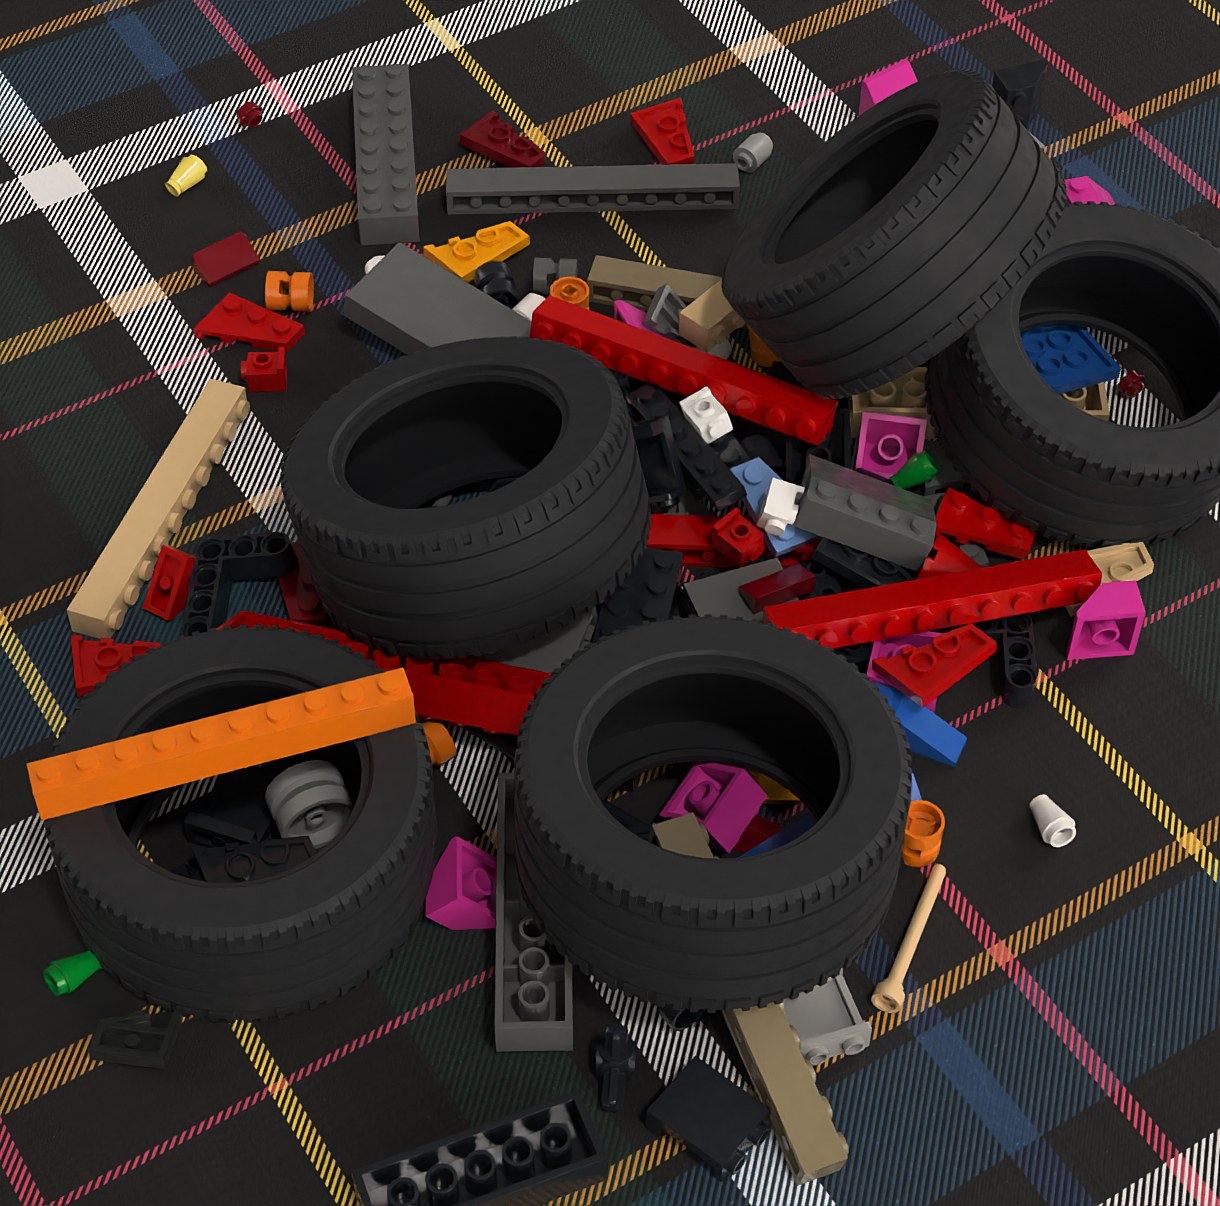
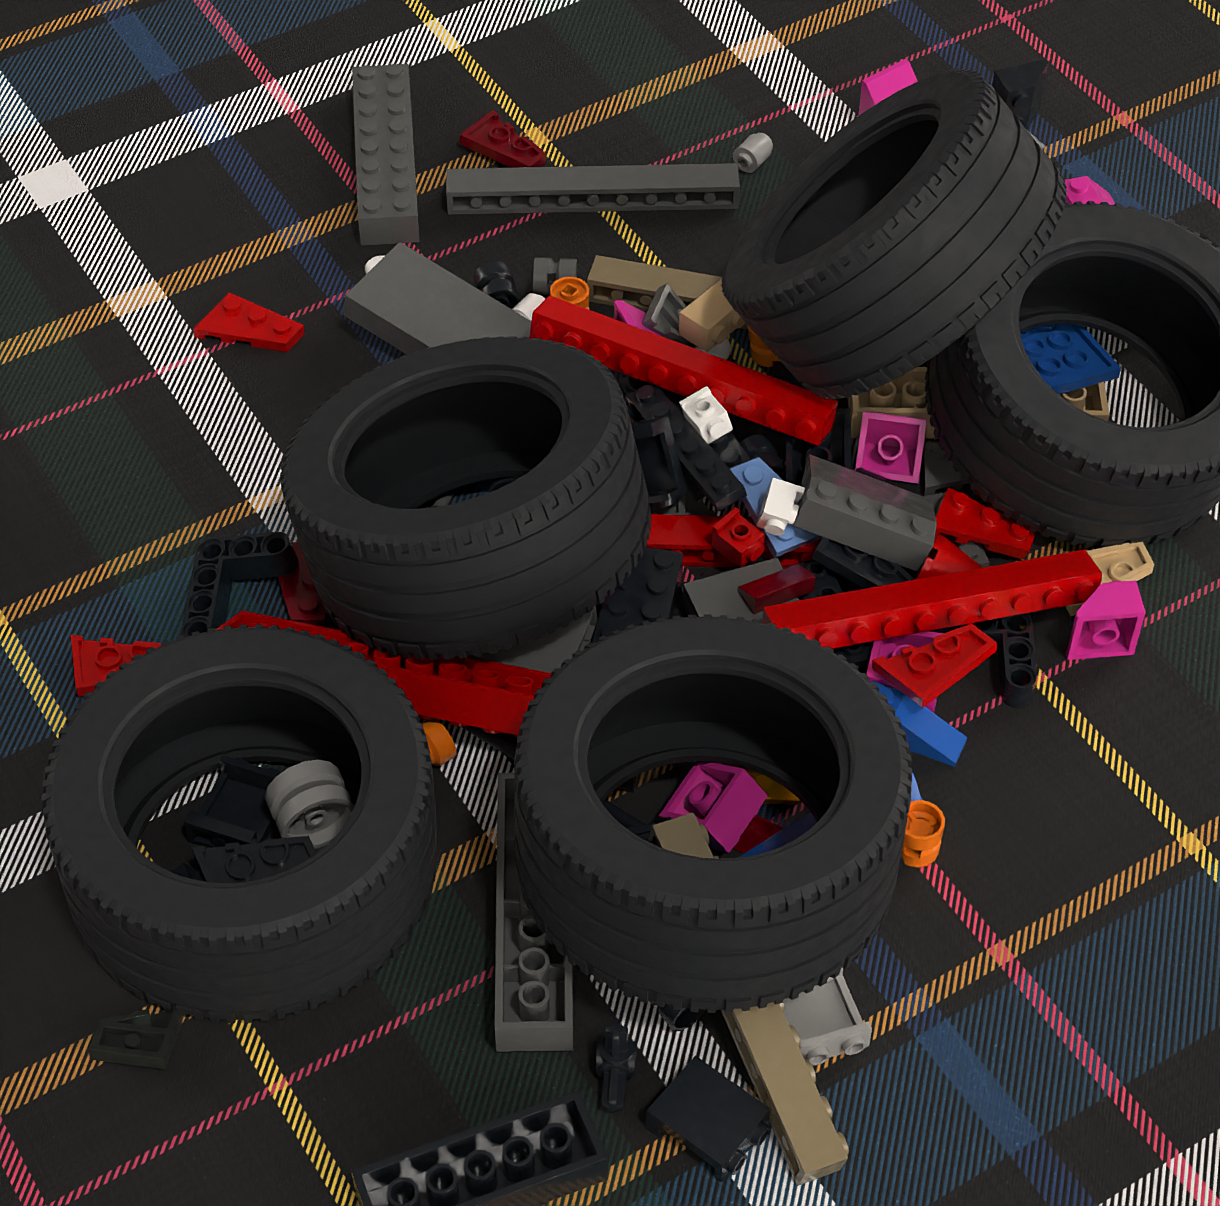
orange brick [26,668,416,821] -> none
green cone [43,950,102,997] -> none
tan brick [67,378,250,639] -> none
red slope [142,545,196,620] -> none
light yellow cone [165,154,207,197] -> none
dark red slope [192,231,261,287] -> none
dark red plate [236,101,263,128] -> none
red brick [241,347,288,392] -> none
orange wheel [265,271,314,312] -> none
light orange wing [423,221,530,283] -> none
dark pink slope [426,836,497,930] -> none
red wing [630,98,694,165] -> none
tan piece [871,864,946,1013] -> none
green cone [889,450,939,490] -> none
white cone [1029,795,1076,847] -> none
dark red plate [1116,370,1145,398] -> none

